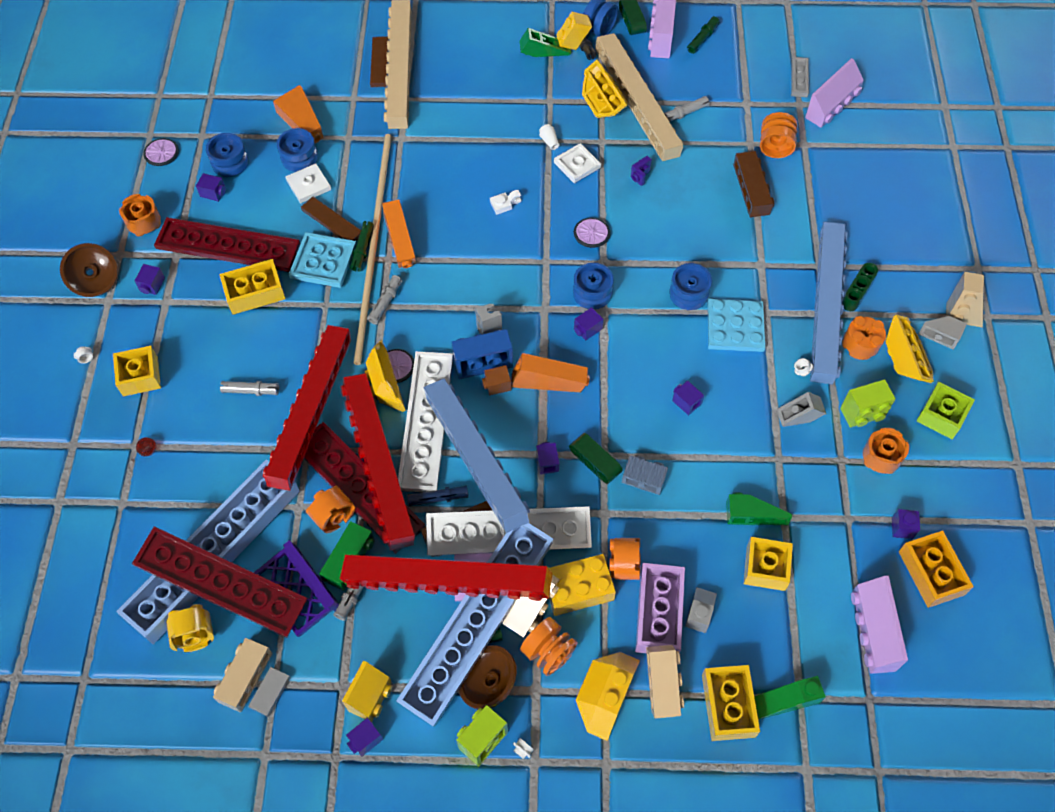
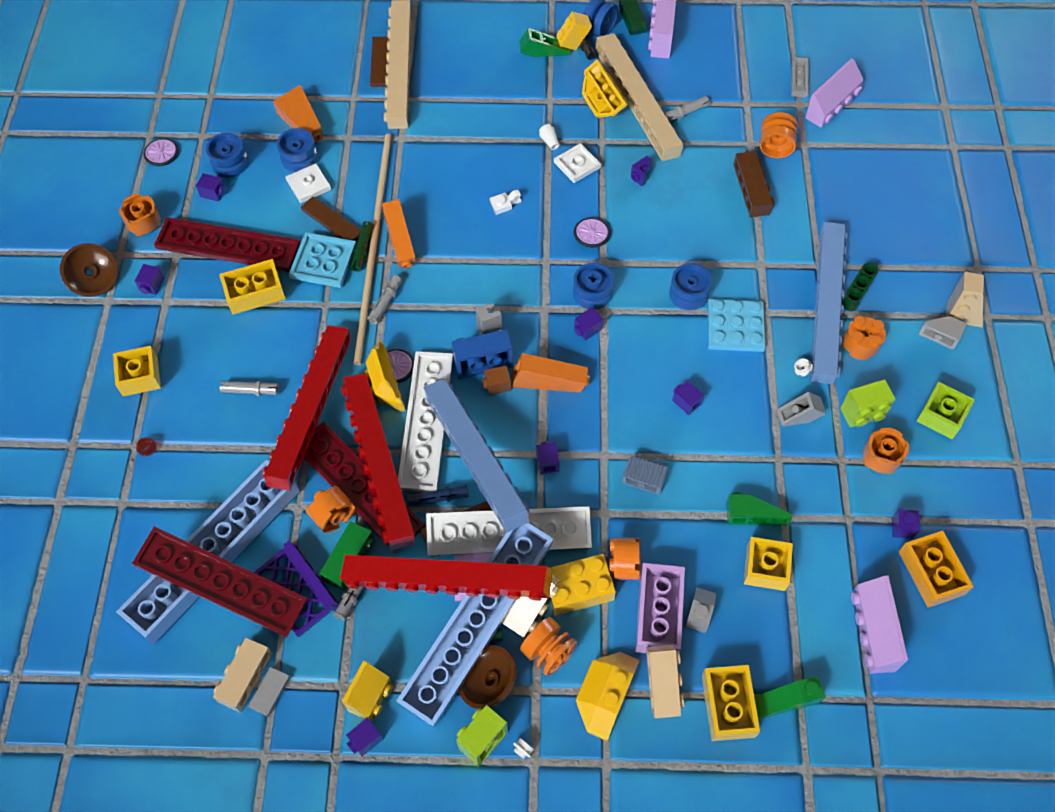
white plate [74,346,93,364] -> none
yellow brick [166,604,214,652] -> none
dark green beam [569,433,623,484] -> none
dark green pin [687,16,720,54] -> none
yellow wedge [885,314,934,383] -> none

